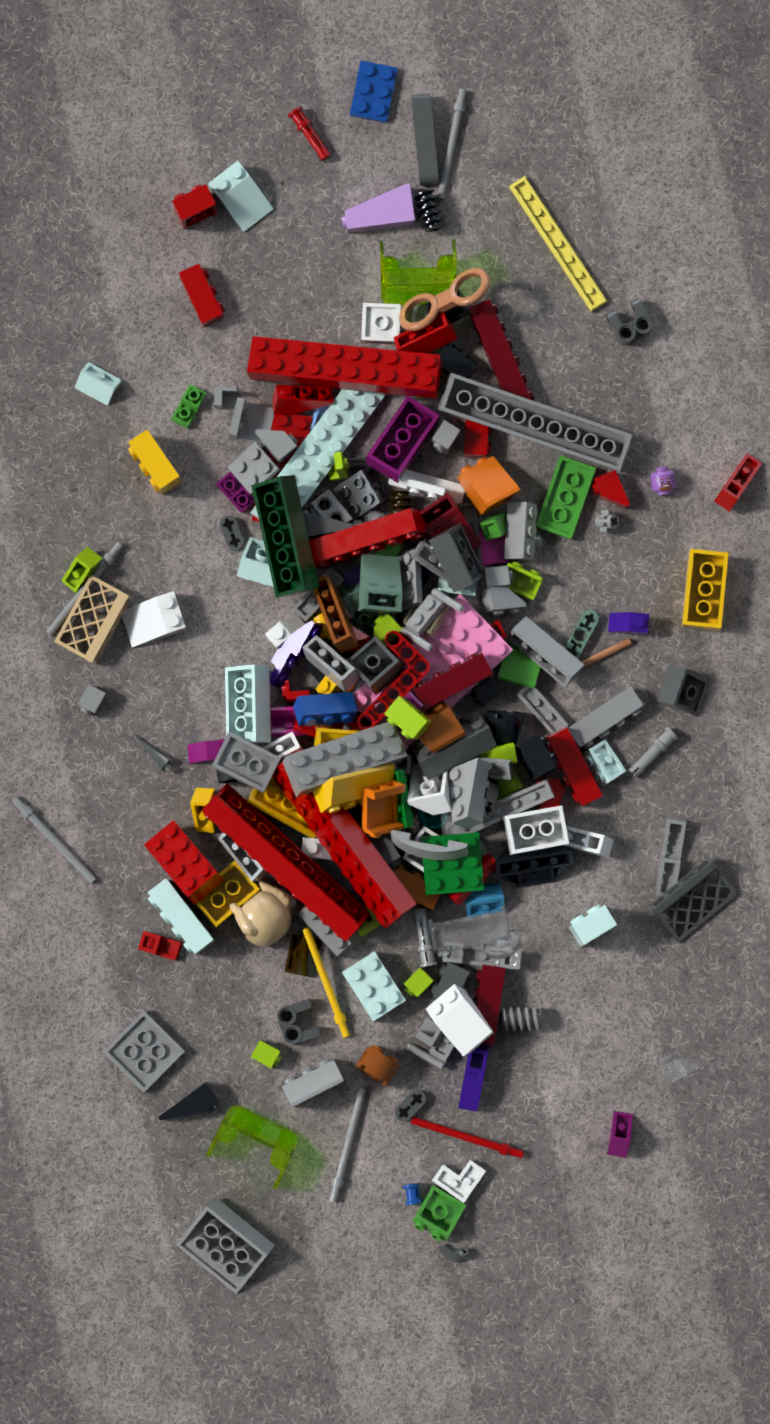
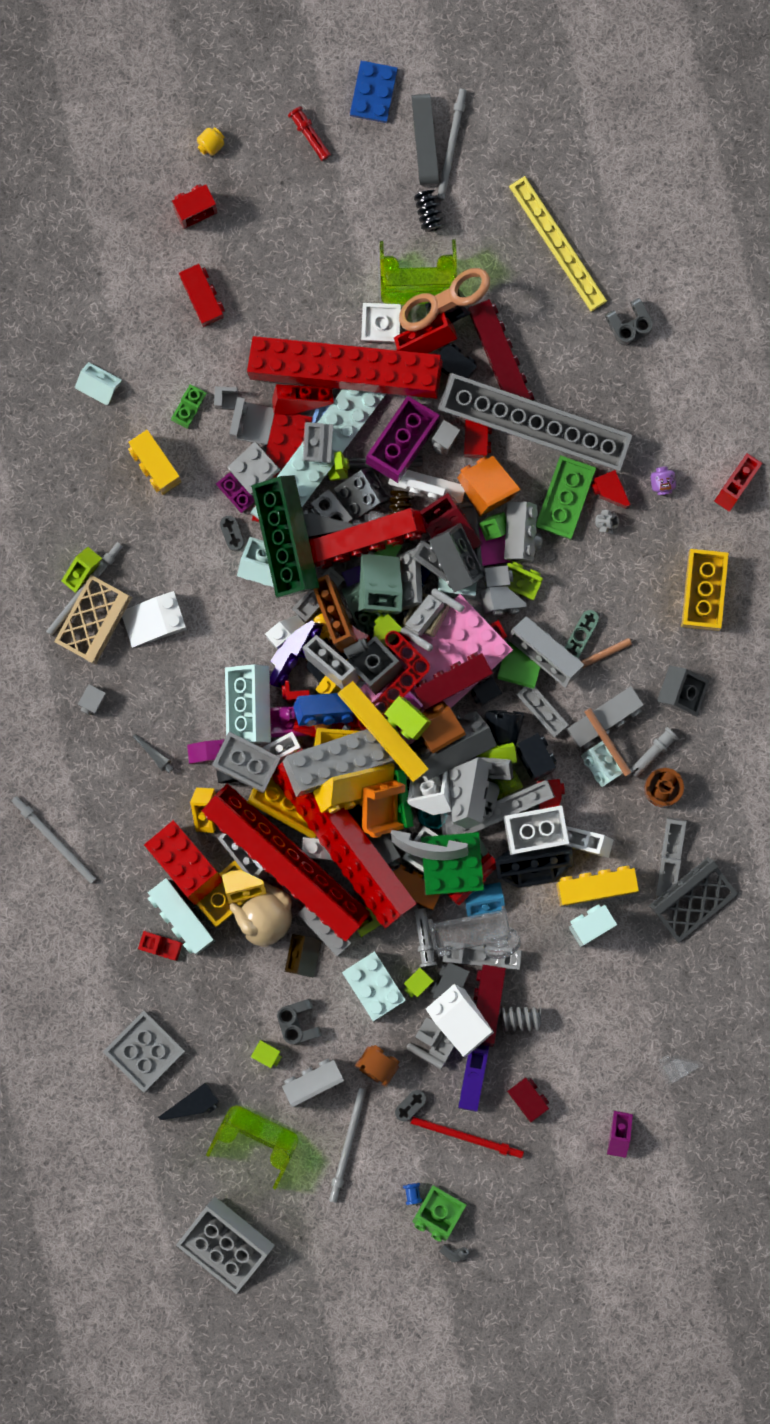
light aqua slope [208,161,274,232] -> none
light grey slope [255,429,297,463] -> none
yellow bar [302,927,350,1038] -> none
lavender slope [342,183,415,233] -> none
white plate [432,1160,486,1203] -> none
red brick [545,727,603,806] -> none
dark purple slope [608,612,649,636] -> none
none -> yellow head [197,127,225,156]
none -> yellow slope [221,870,267,904]
none -> magenta arm [279,707,296,724]
none -> light grey plate [302,422,333,463]
none -> yellow tile [337,681,429,782]
none -> dark grey pin [344,638,370,660]
none -> dark red brick [507,1077,549,1123]
none -> yellow brick [556,865,639,907]
none -> nougat bar [584,708,631,776]
none -> dark orange brick [644,768,684,808]

